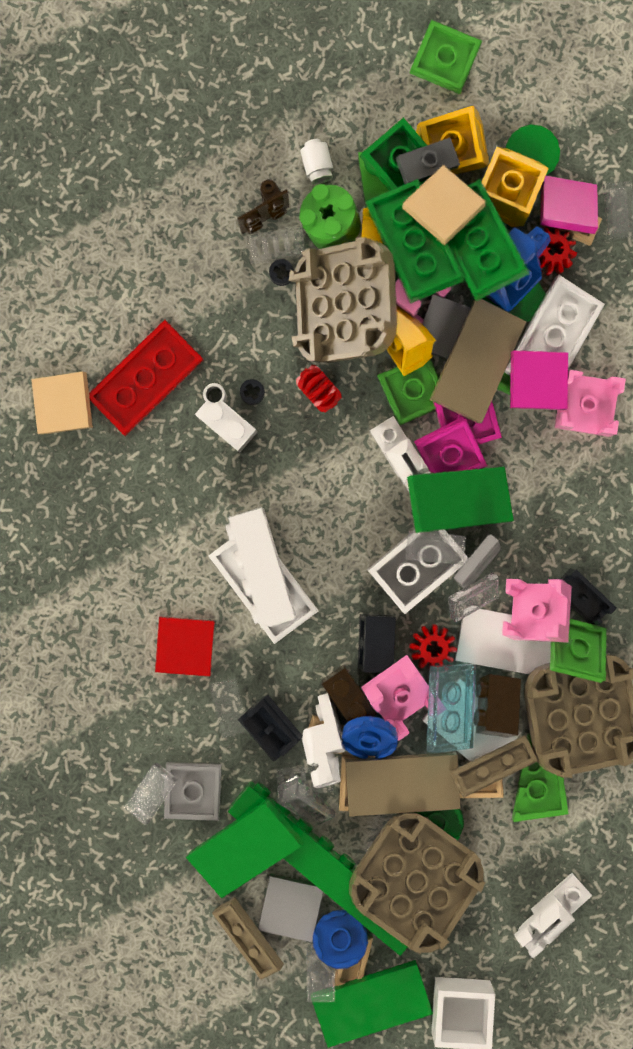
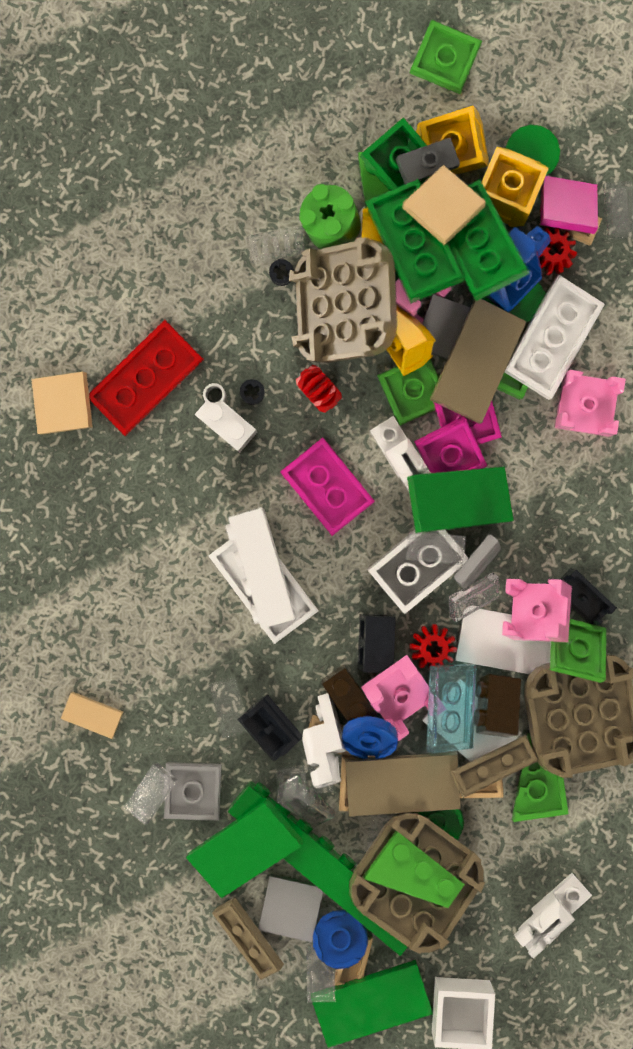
red tile [155,616,215,676] -> none
dark brown hinge [237,179,289,234] -> none
white brick [300,139,334,184] -> none
dark pink tile [510,350,568,410] -> none
none -> tan tile [61,692,123,739]
none -> dark pink tile [280,437,375,536]
none -> bright green wing [362,831,465,908]

